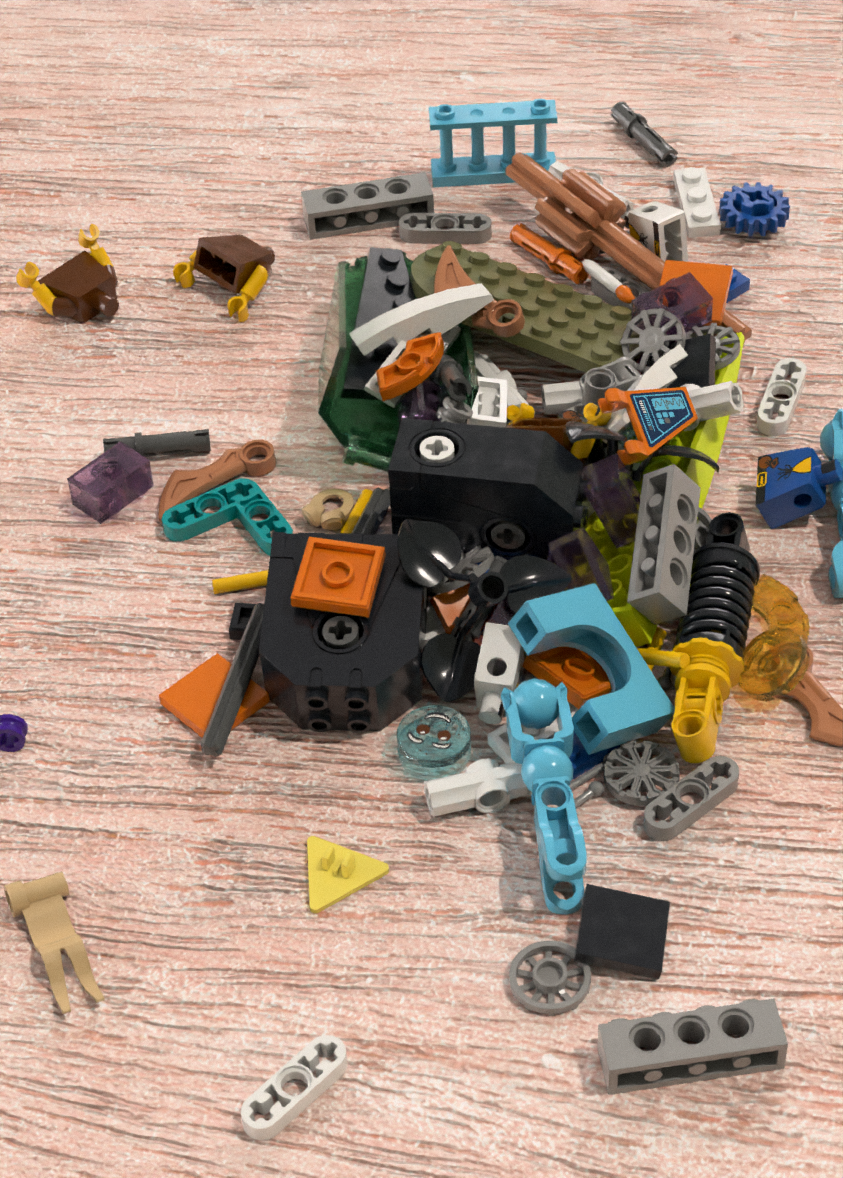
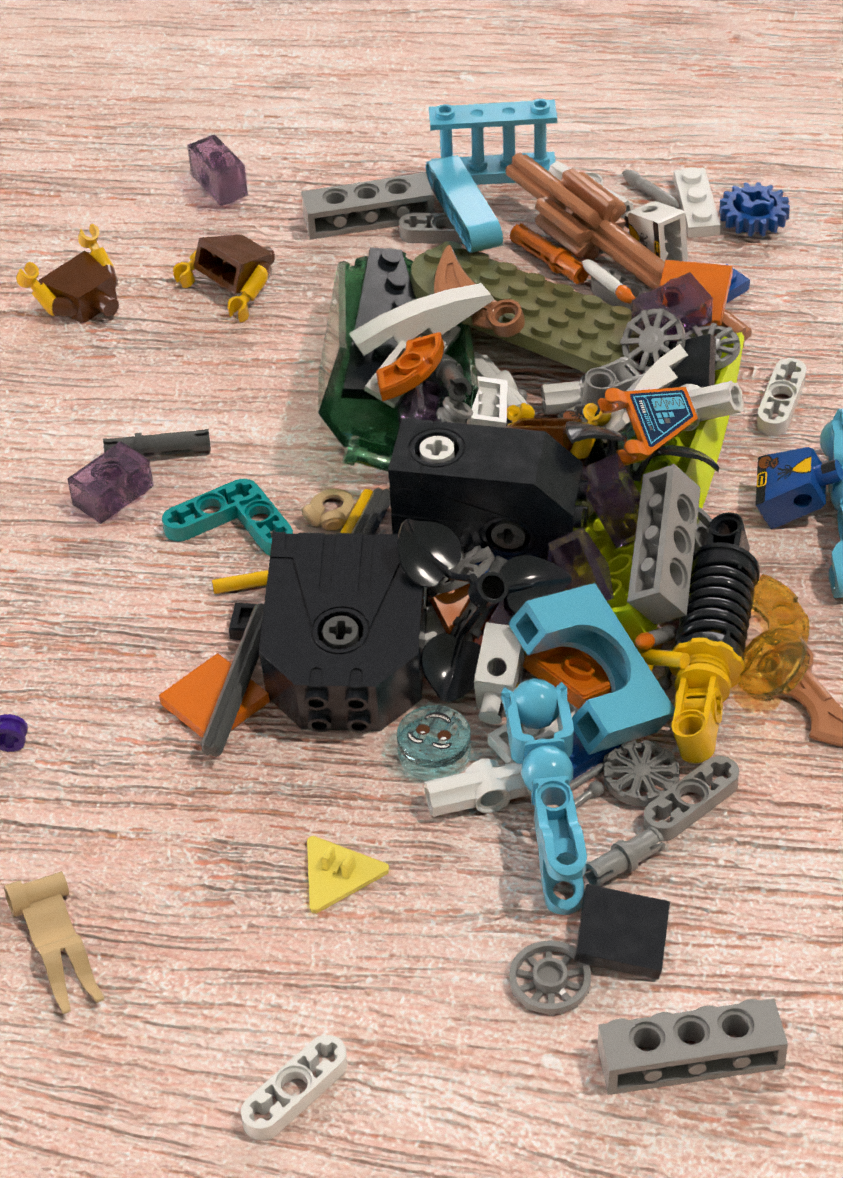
nougat piece [159,439,276,523] -> none
orange plate [291,537,386,617] -> none
dark grey pin [611,101,678,167] -> none
none -> clear purple brick [187,134,248,206]
none -> medium azure beam [426,155,503,253]
none -> light grey pin [585,826,665,886]
none -> light grey piece [622,169,679,208]
none -> piece [635,626,677,650]

